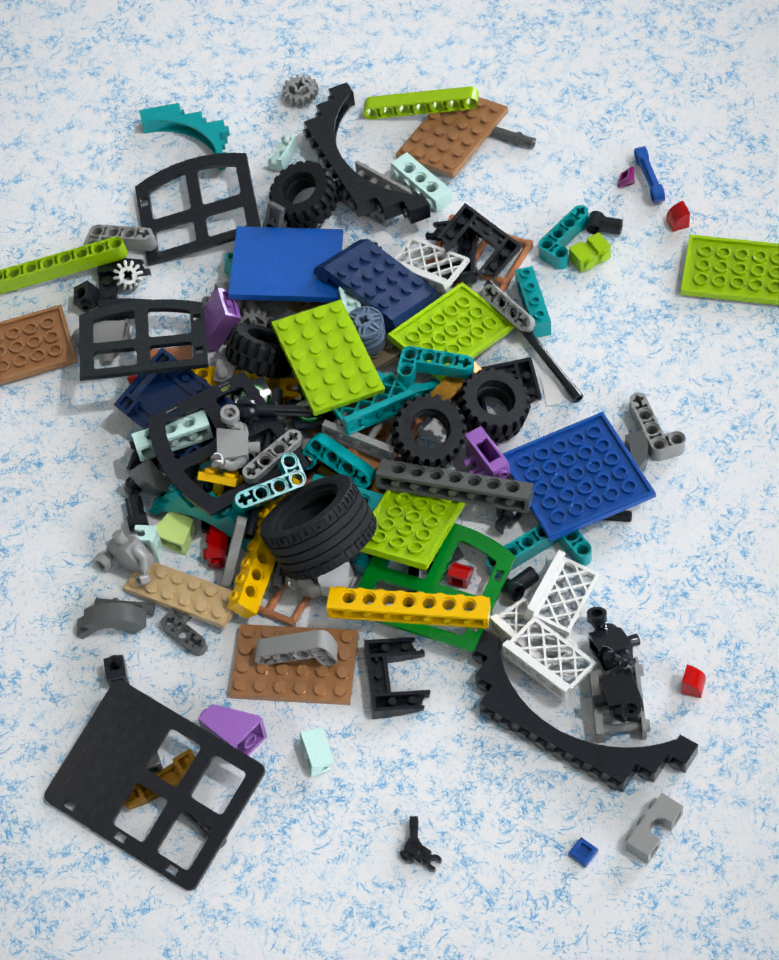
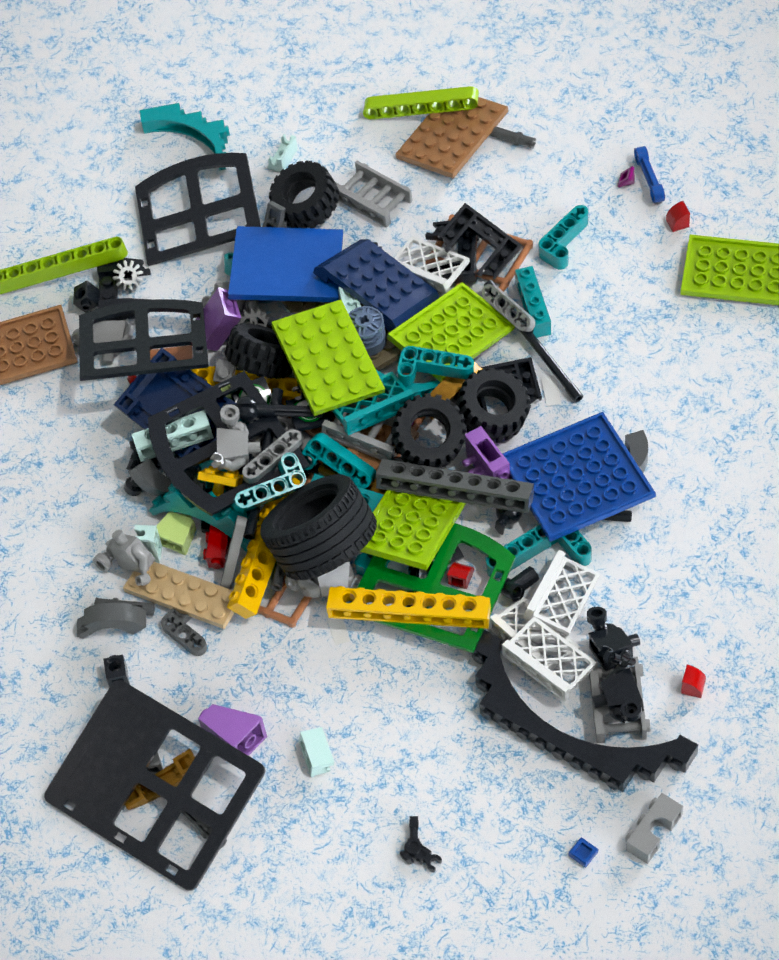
light grey beam [83,224,157,251] -> none
black piece [125,494,149,533] -> none
medium nougat plate [229,624,359,705] -> none
light grey beam [255,630,338,666] -> none
light grey gear [282,74,319,106] -> none
black arch [303,82,431,224] -> none
black wedge [363,637,431,719] -> none
light aqua brick [391,152,453,213] -> none
lime brick [569,232,611,273] -> none
black piece [586,211,623,235] -> none
light grey beam [629,392,686,461] -> none

